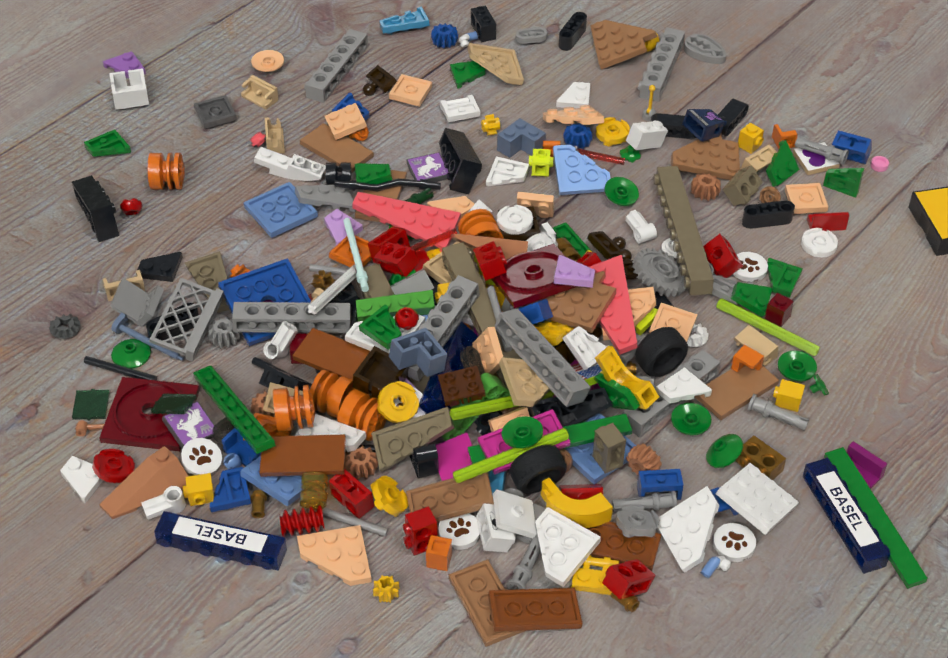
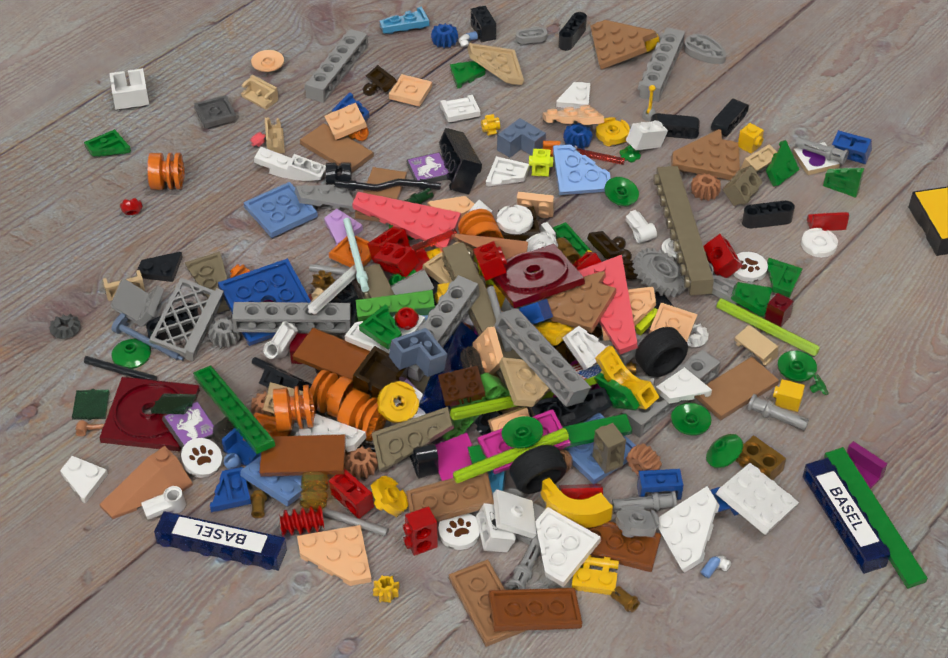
black wedge [72,175,119,242] -> none
red tile [92,448,135,483] -> none
medium lavender wing [103,51,146,78] -> none
yellow brick [182,473,214,506] -> none
green wing [355,163,393,184] -> none
orange panel [426,535,452,571] -> none
lavender wing [554,255,595,288] -> none
red brick [602,559,656,600] -> none
dark blue torso [683,109,727,141] -> none
white tile [713,523,756,562] -> none
orange panel [731,345,764,372] -> none
medium nougat plate [759,186,781,203] -> none
orange panel [772,124,798,149] -> none
light nougat plate [785,183,828,214] -> none
bright pink tile [871,156,889,172] -> none

